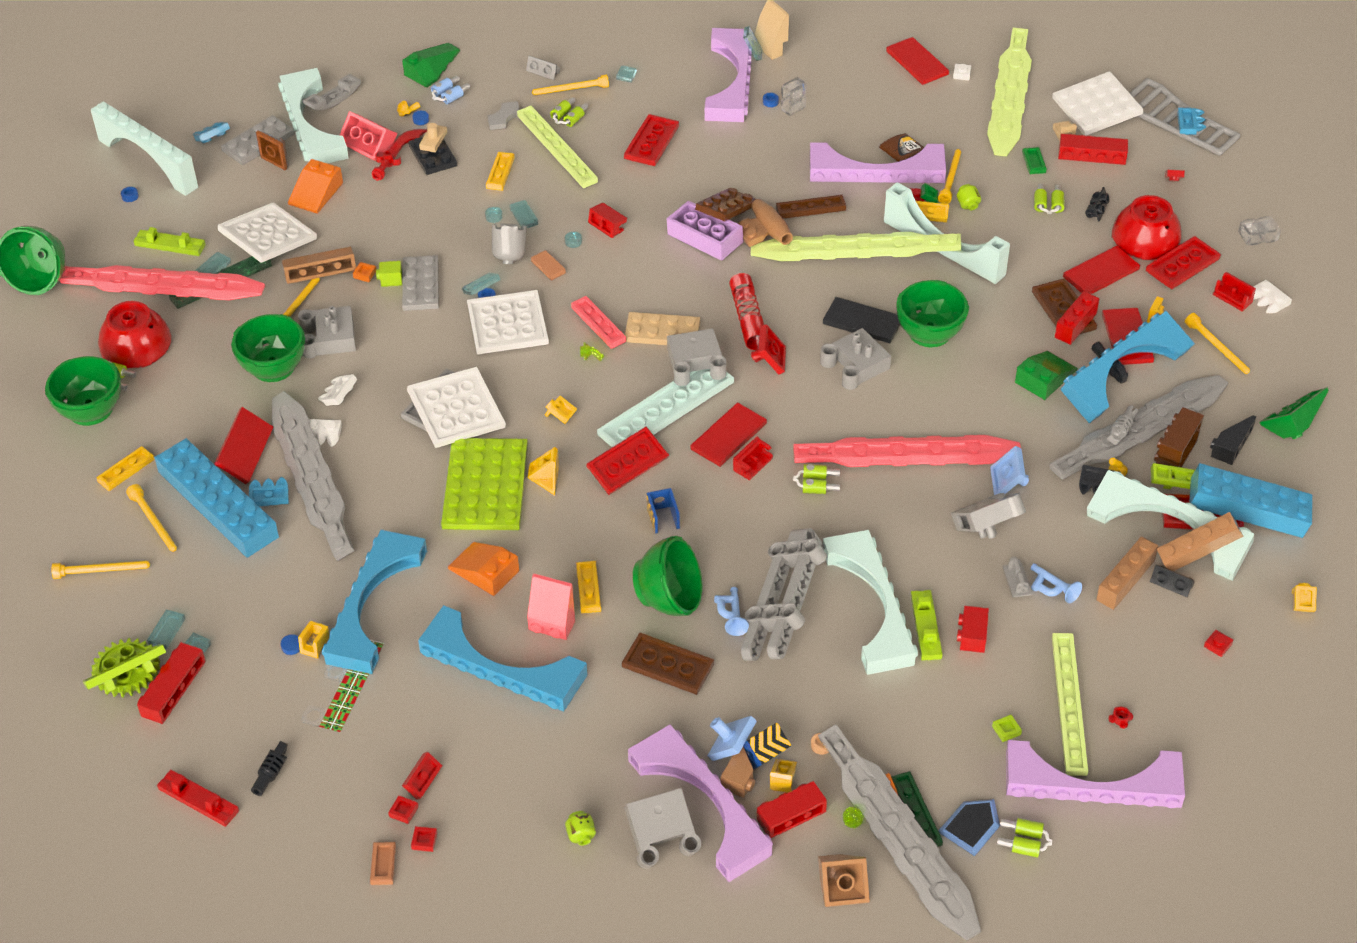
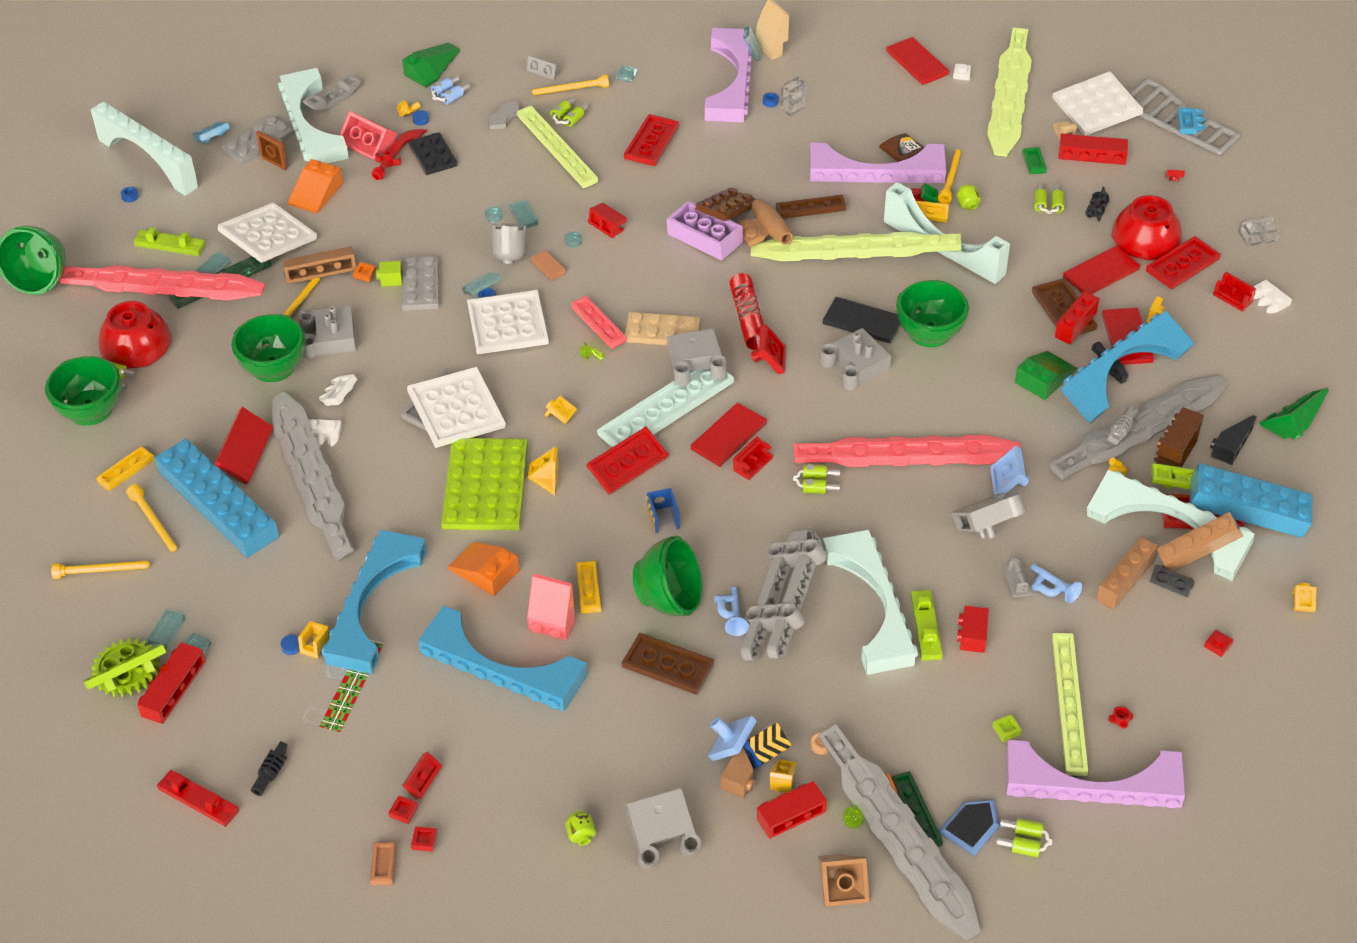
dark azure plate [249,477,289,507] -> none
tan tile [419,123,447,153] -> none
yellow tile [486,152,515,191] -> none
lavender arch [628,725,773,882] -> none
black plate [1079,465,1121,495] -> none
yellow piece [1184,313,1250,374] -> none

